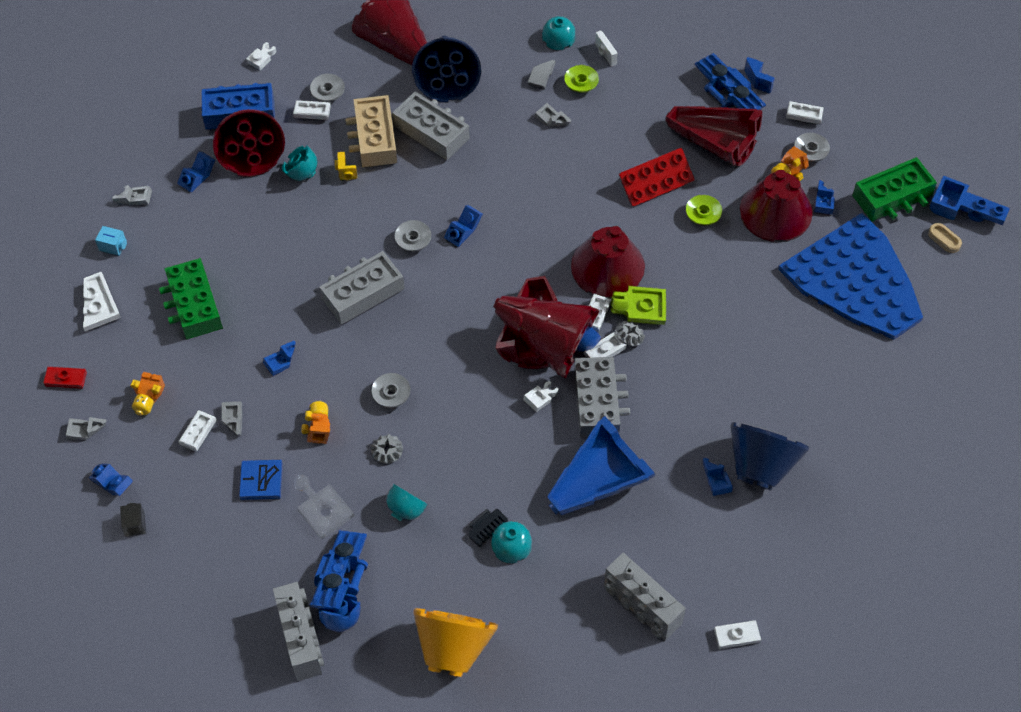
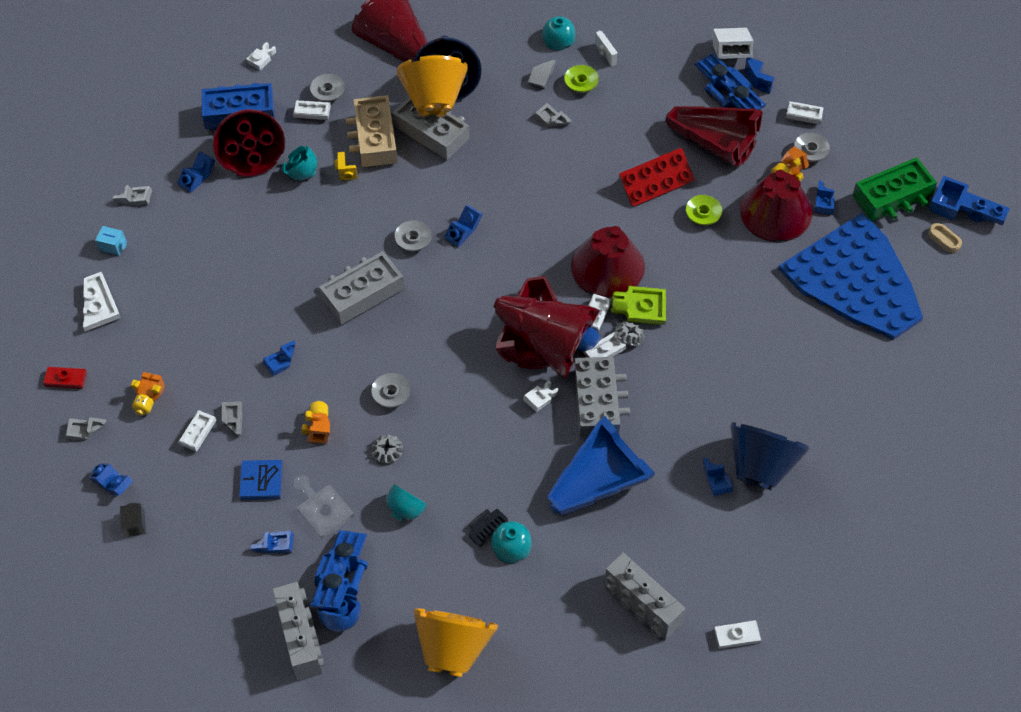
green piece [159,258,223,340] -> none
none -> blue slope [251,531,294,553]
none -> light orange cone [396,55,467,118]
none -> white brick [713,28,754,59]

